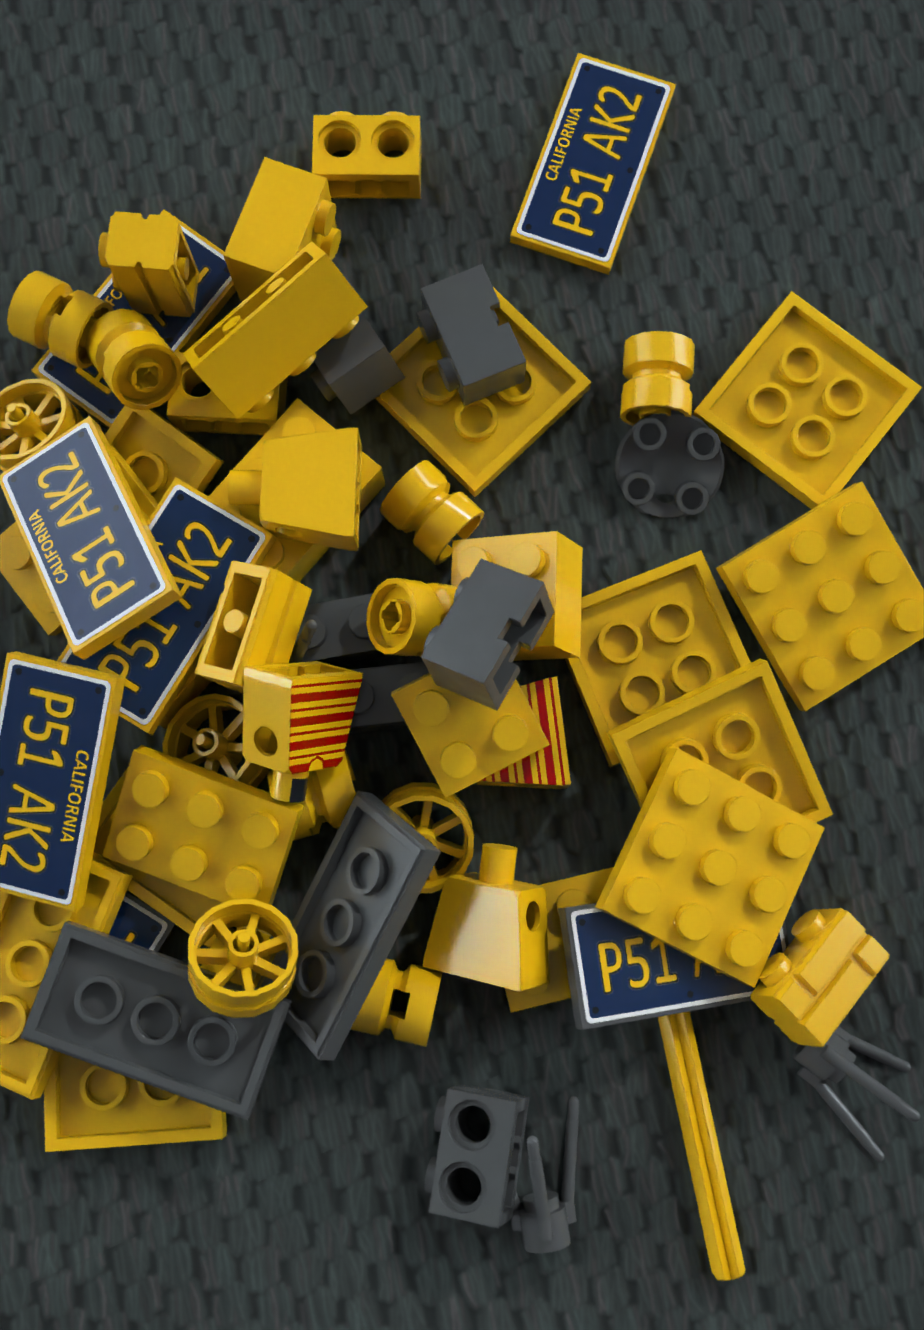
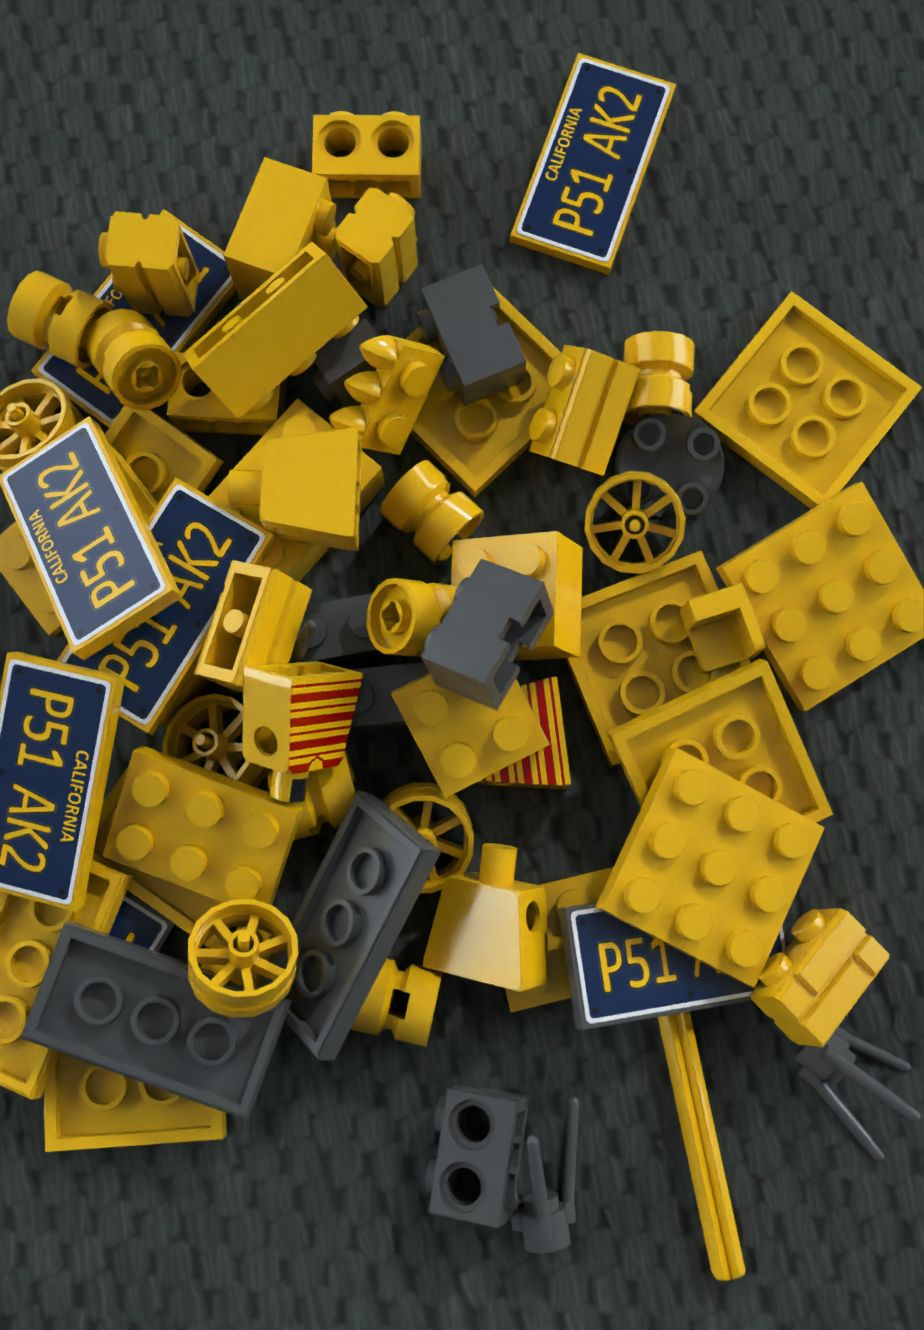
none -> yellow plate [329,335,445,455]
none -> yellow brick [334,187,418,308]
none -> yellow brick [529,345,640,476]
none -> yellow wheel [584,471,686,574]
none -> yellow panel [679,582,766,673]

